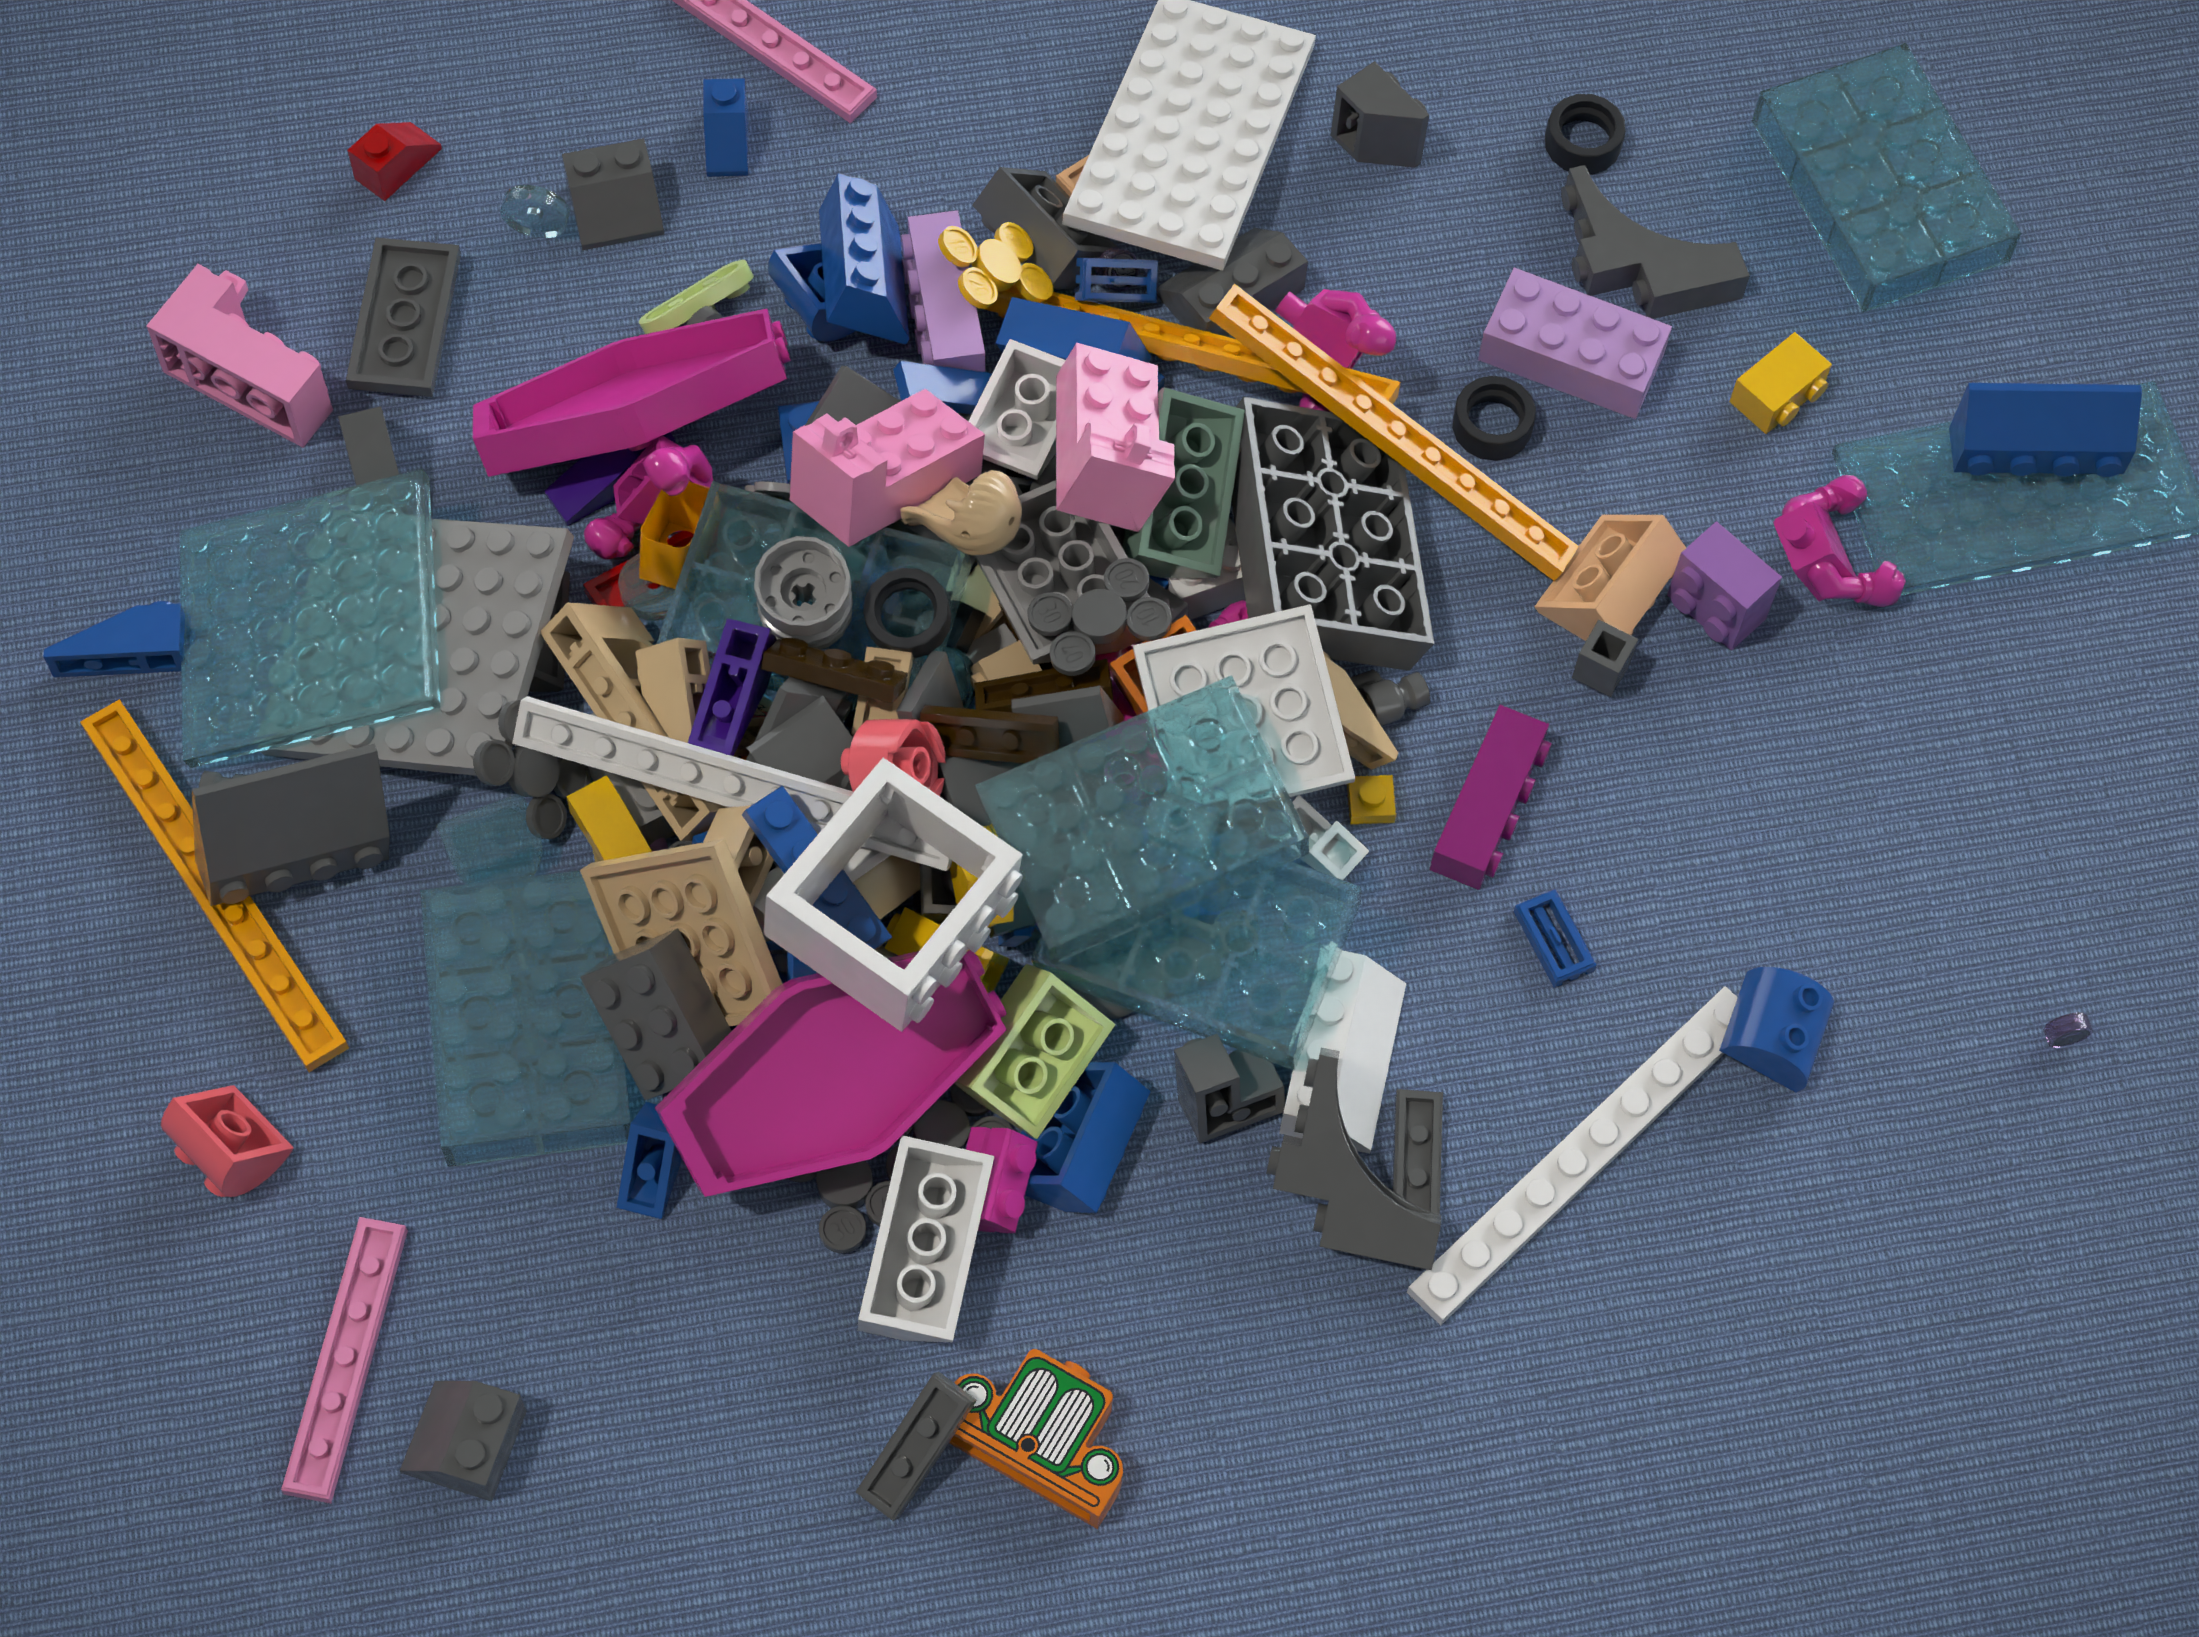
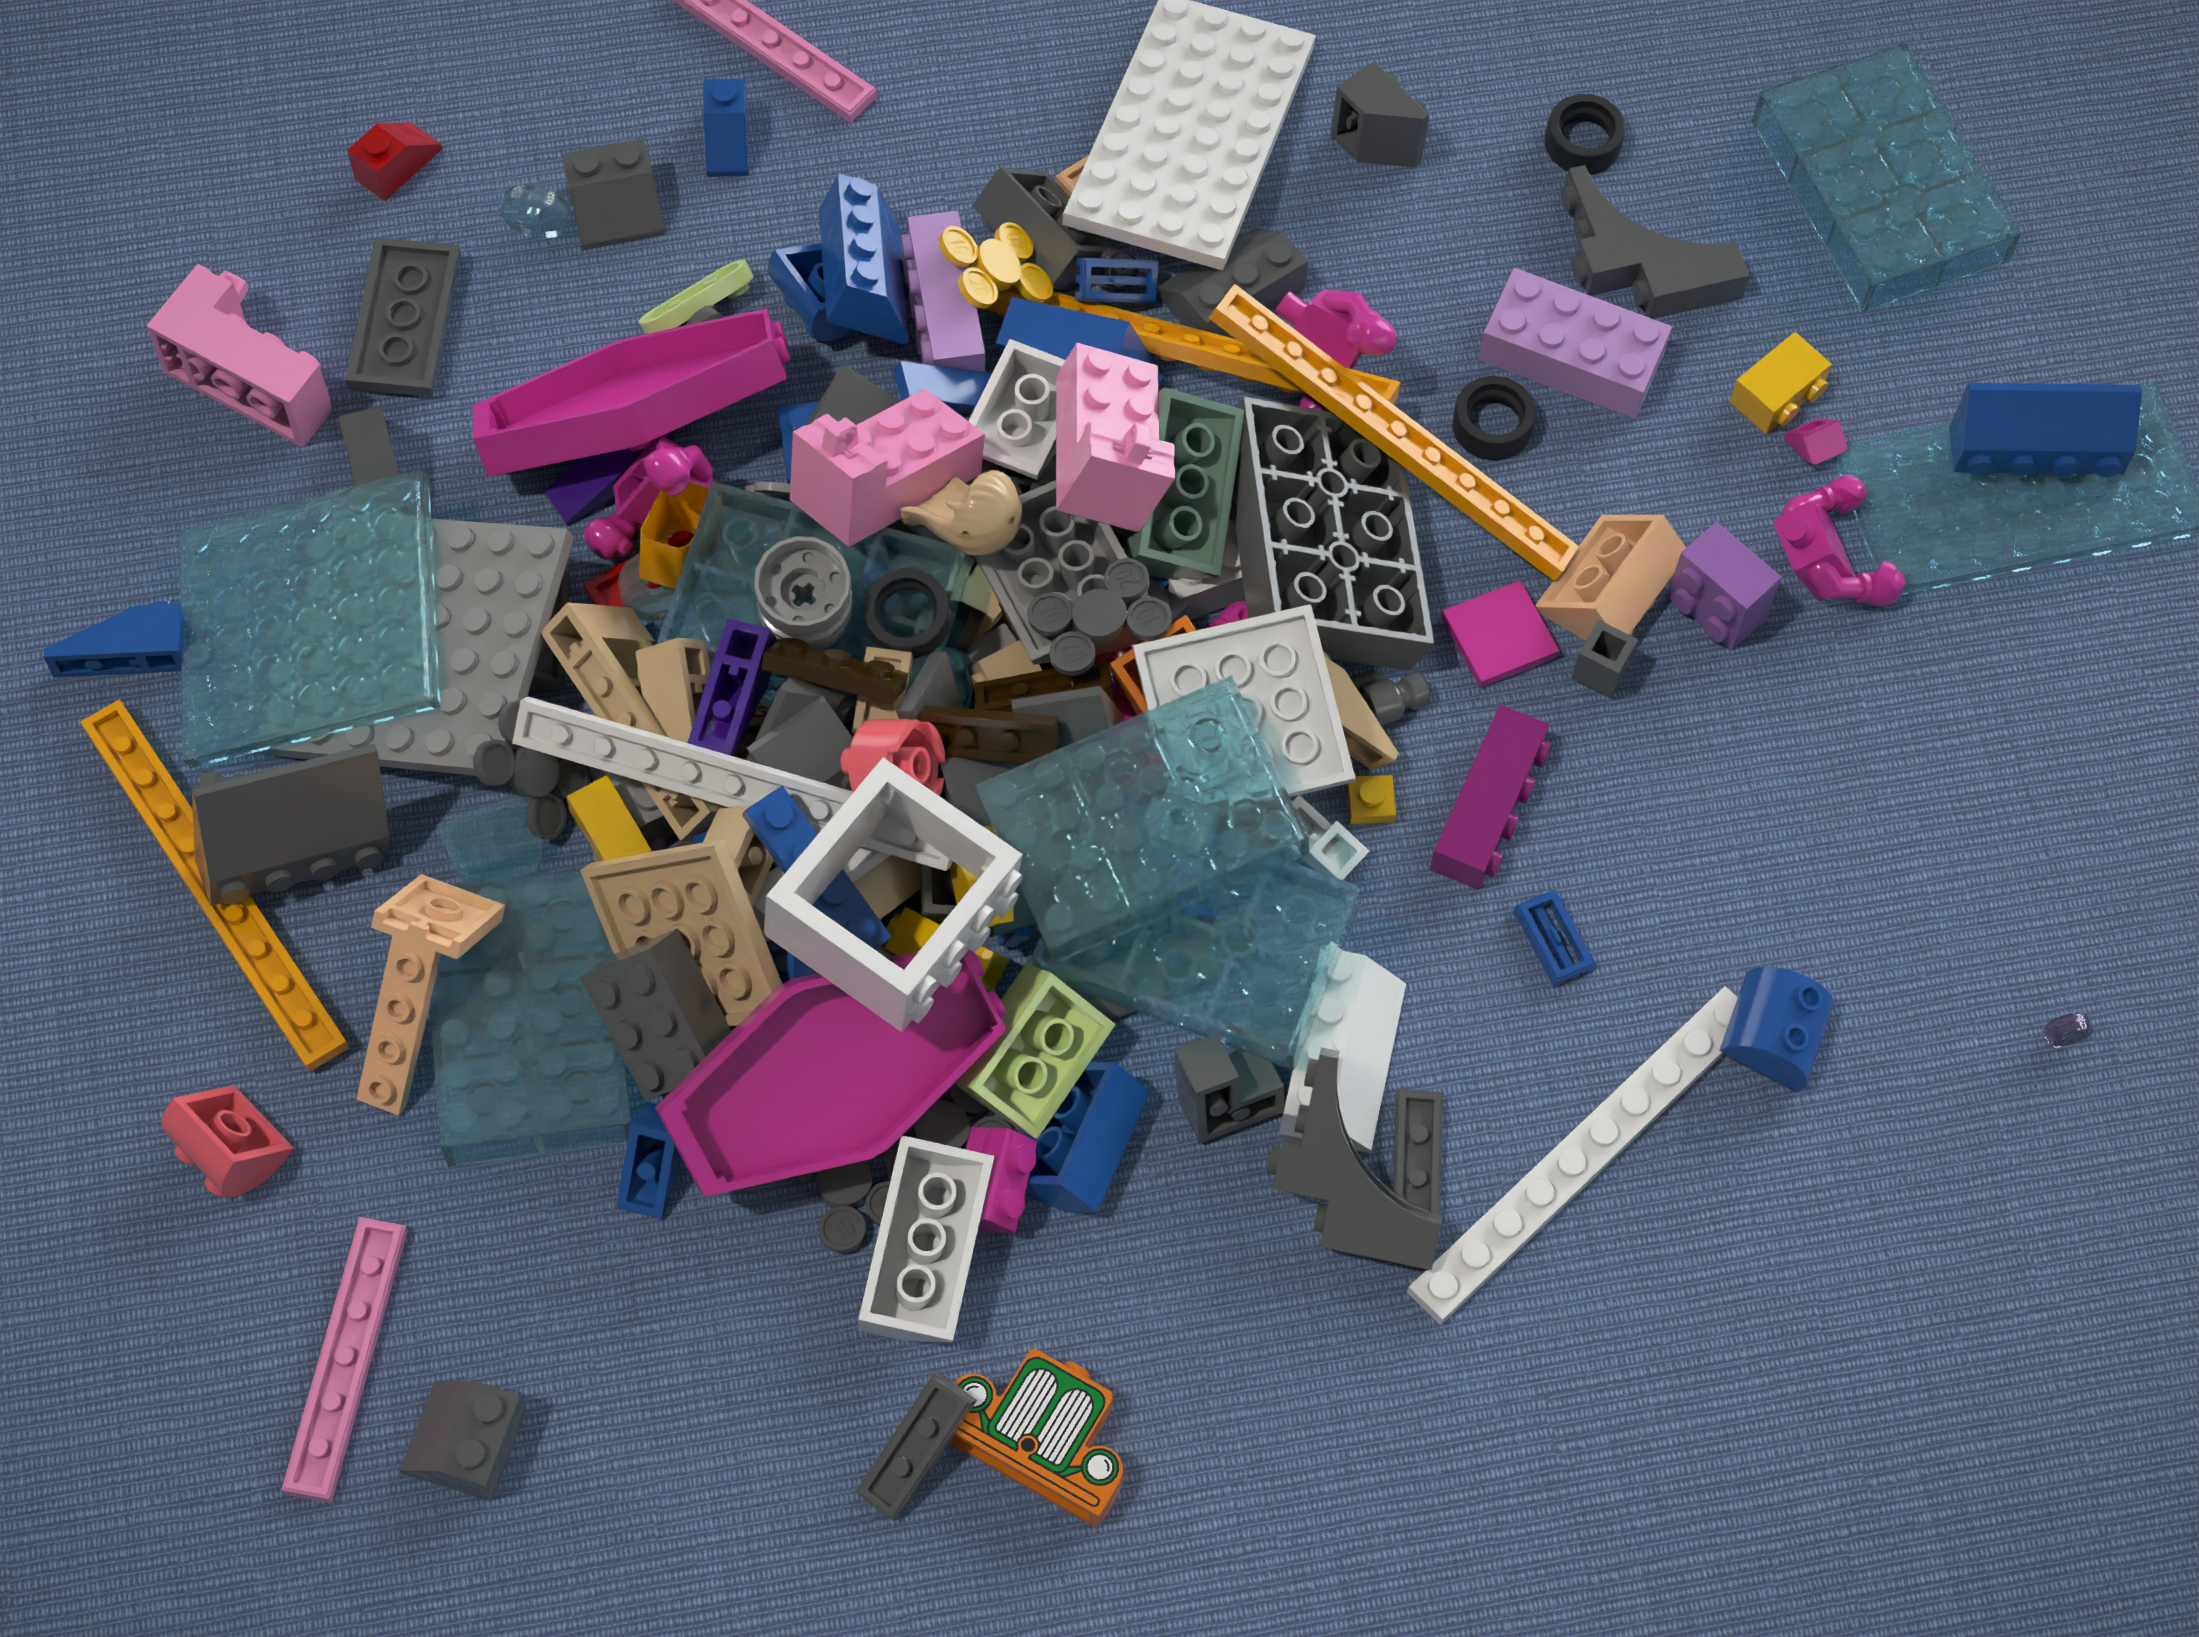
none -> light nougat bracket [356,874,506,1115]
none -> dark pink tile [1441,580,1560,688]
none -> dark pink slope [1783,418,1848,464]

